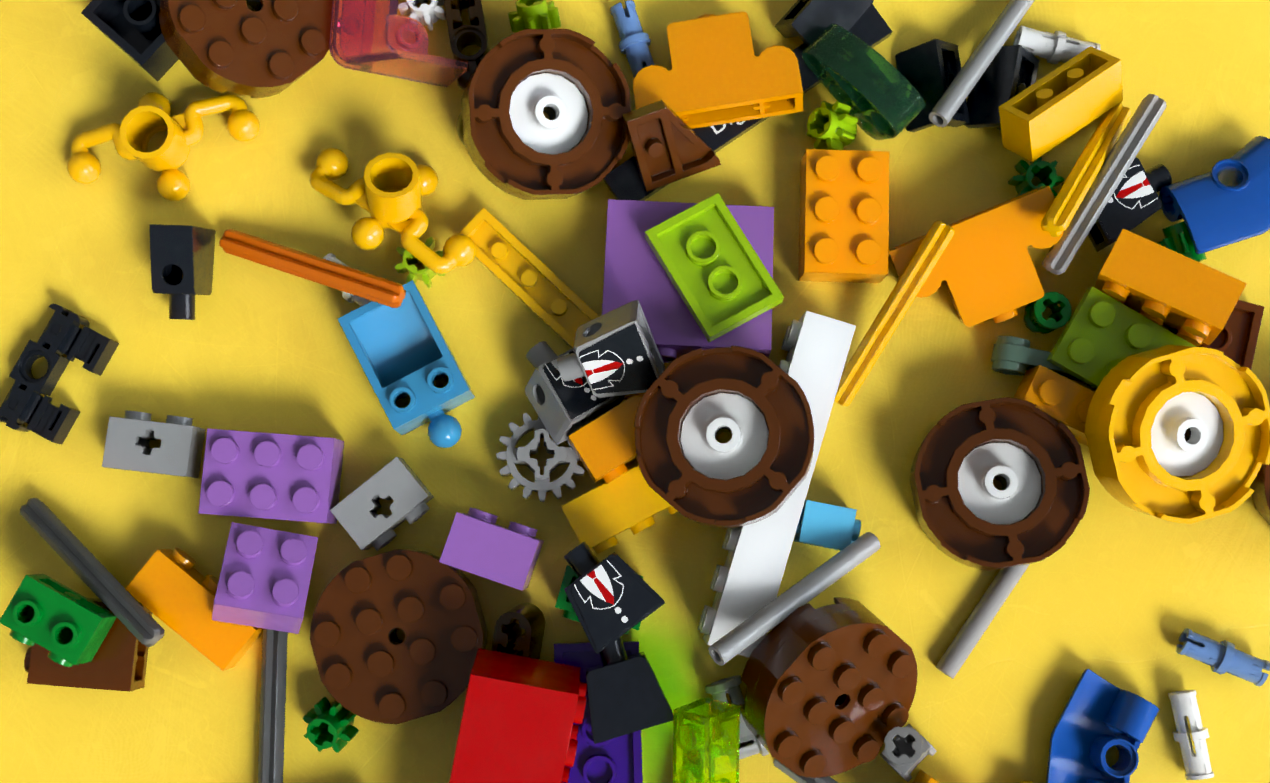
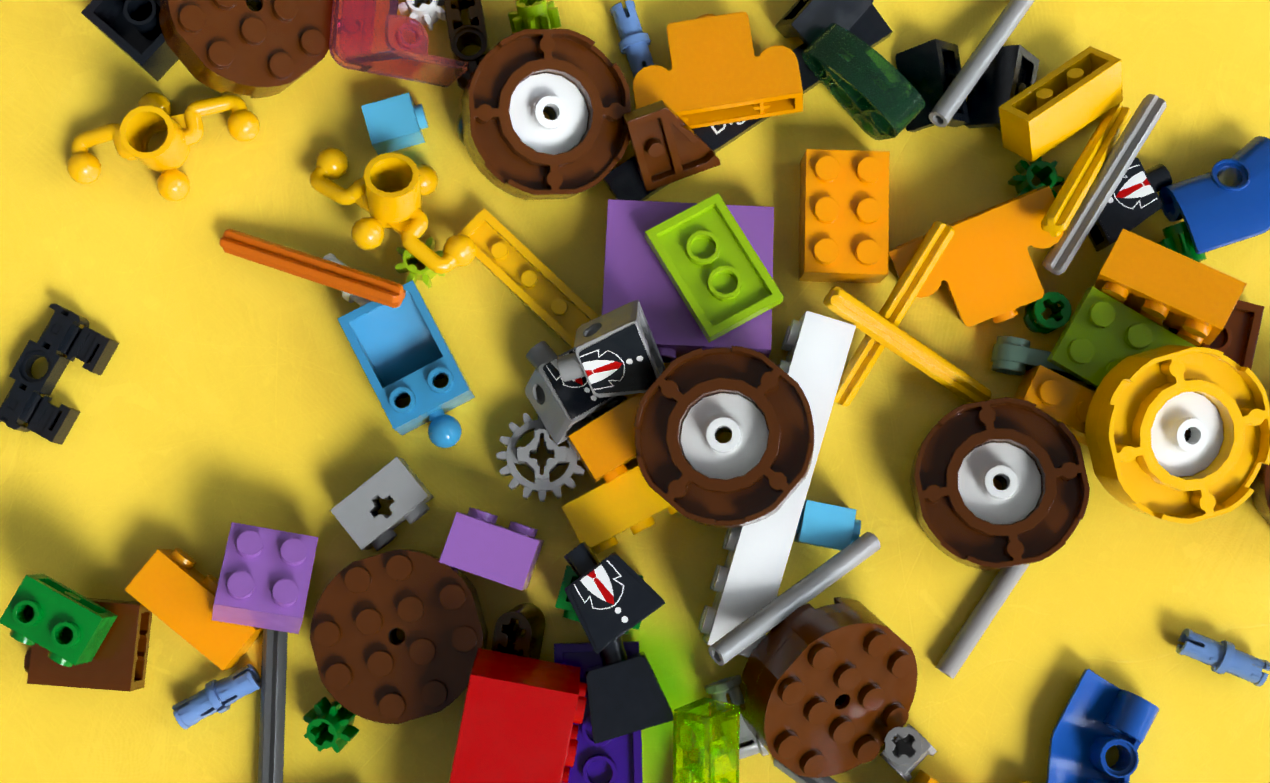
dark grey axle [20,498,165,647] -> none
light grey brick [102,410,205,478] -> none
black torso [149,224,216,320] -> none
medium lavender brick [198,428,344,524] -> none
lime gear [806,101,858,150] -> none
white pin [1013,25,1101,65] -> none
white pin [1168,690,1214,780] -> none
none -> medium blue pin [172,664,261,729]
none -> medium azure brick [361,92,429,155]
none -> yellow axle [823,286,992,403]

